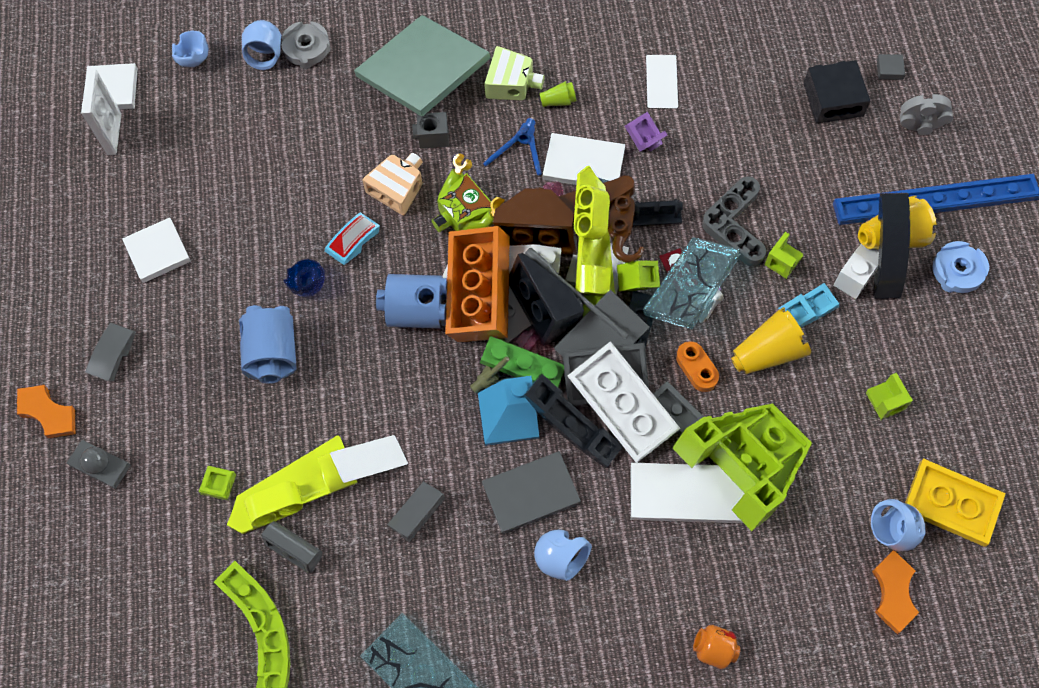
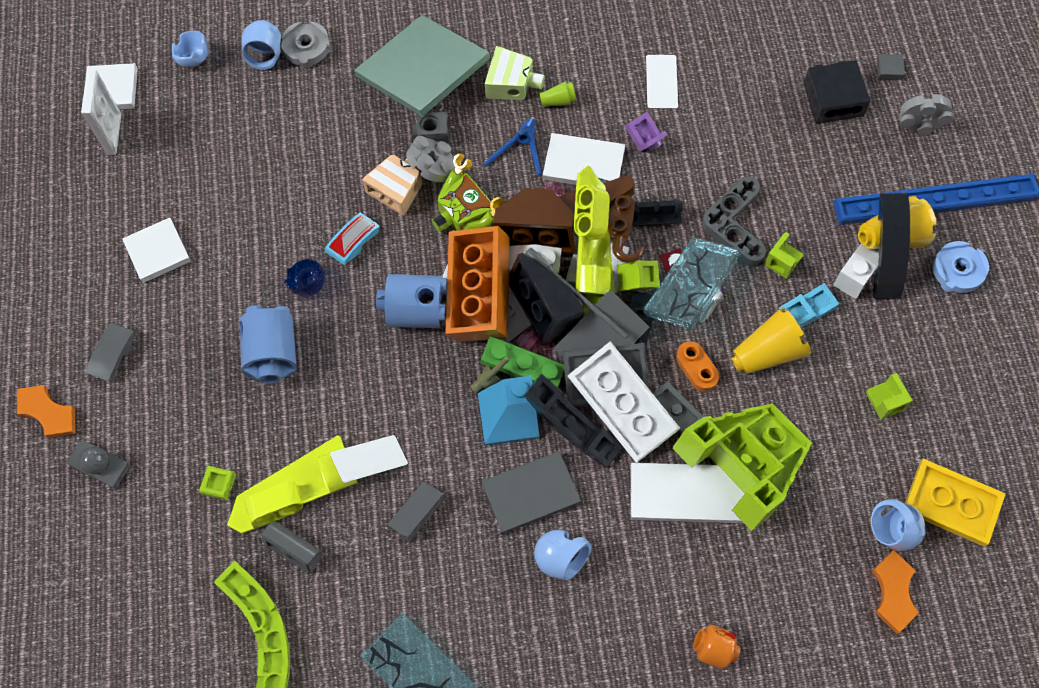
none -> light grey plate [406,135,456,182]

